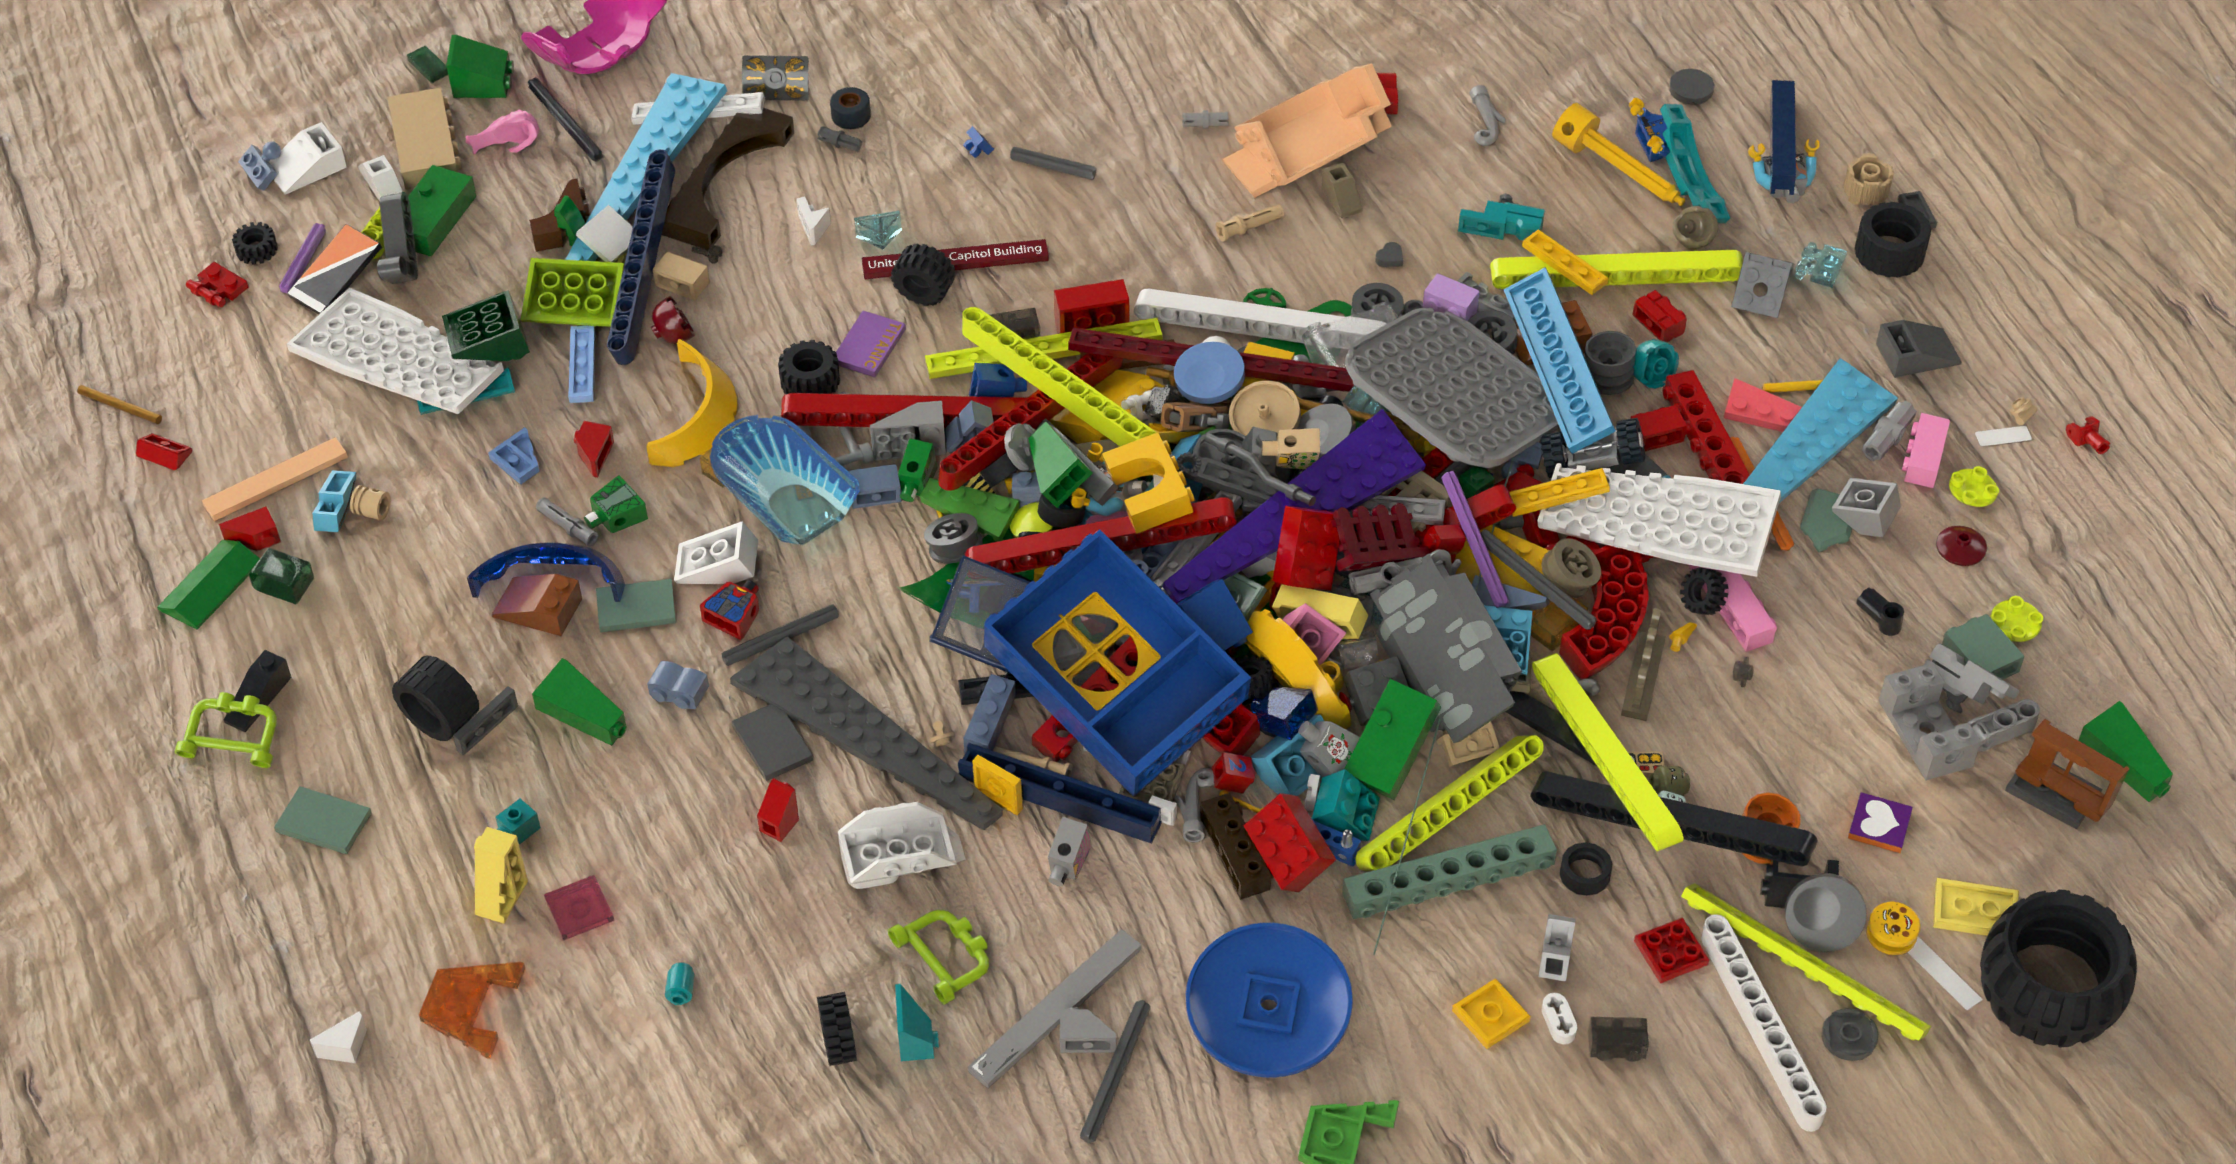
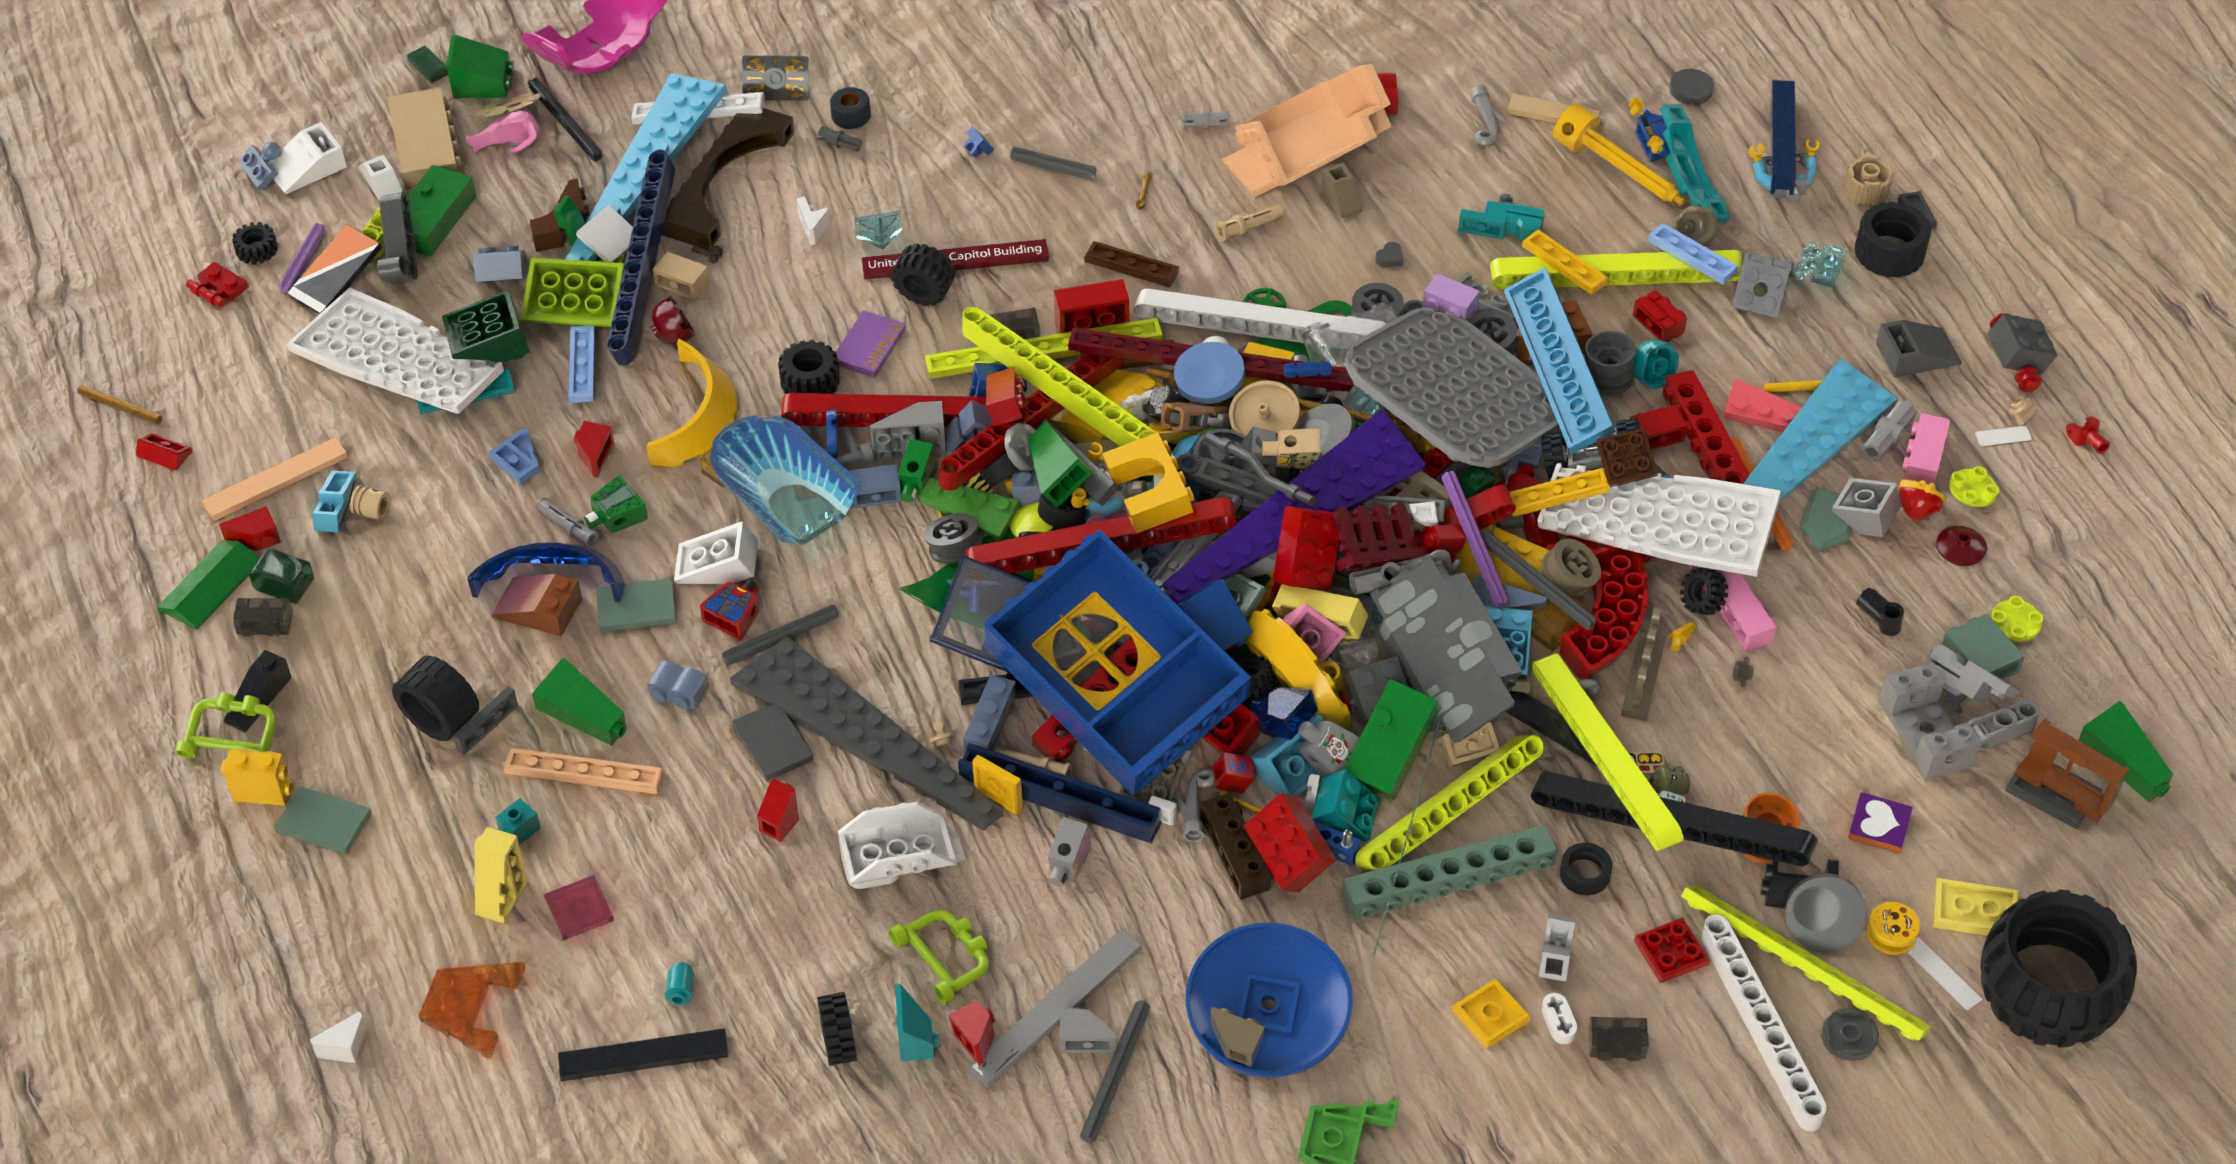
none -> yellow brick [221,749,294,806]
none -> clear smoke brick [233,598,293,637]
none -> sand blue slope [473,246,525,282]
none -> tan piece [476,93,541,116]
none -> light nougat tile [504,748,664,794]
none -> black tile [558,1028,729,1081]
none -> blue tile [826,409,838,458]
none -> slope [948,1000,995,1065]
none -> red brick [986,367,1025,427]
none -> reddish brown tile [1084,241,1179,288]
none -> pearl gold hinge [1136,172,1152,209]
none -> dark tan slope [1210,1007,1265,1067]
none -> blue axle [1283,361,1332,378]
none -> white tile [1409,501,1438,527]
none -> tan tile [1507,93,1600,124]
none -> reddish brown tile [1596,427,1658,488]
none -> light blue plate [1648,223,1738,285]
none -> red hair [1899,479,1946,521]
none -> dark grey brick [1987,313,2058,392]

